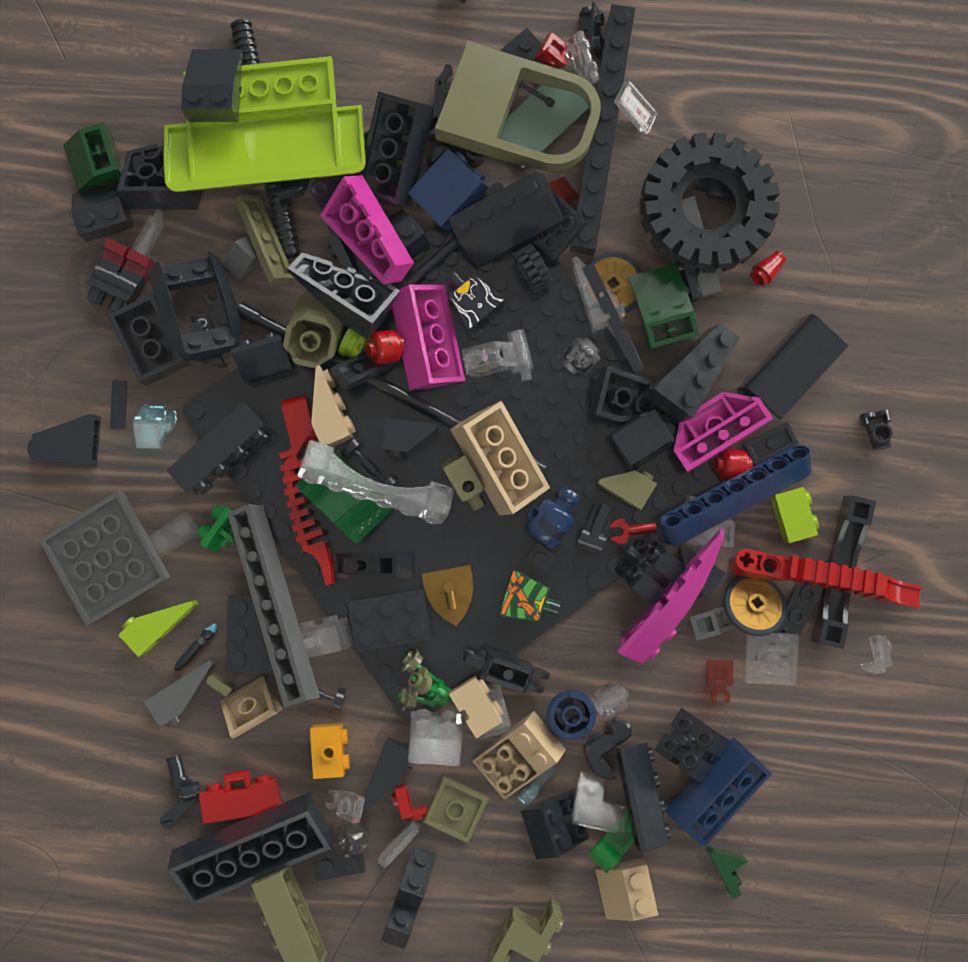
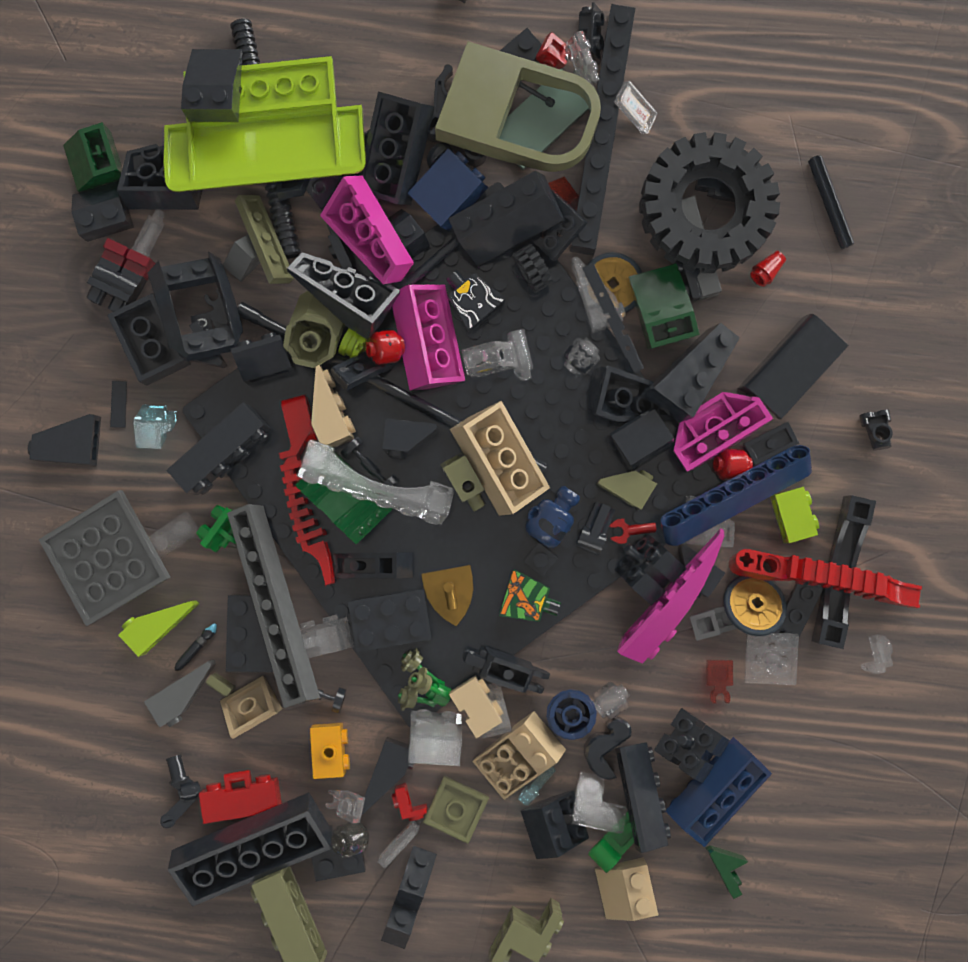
none -> black axle [808,155,854,249]

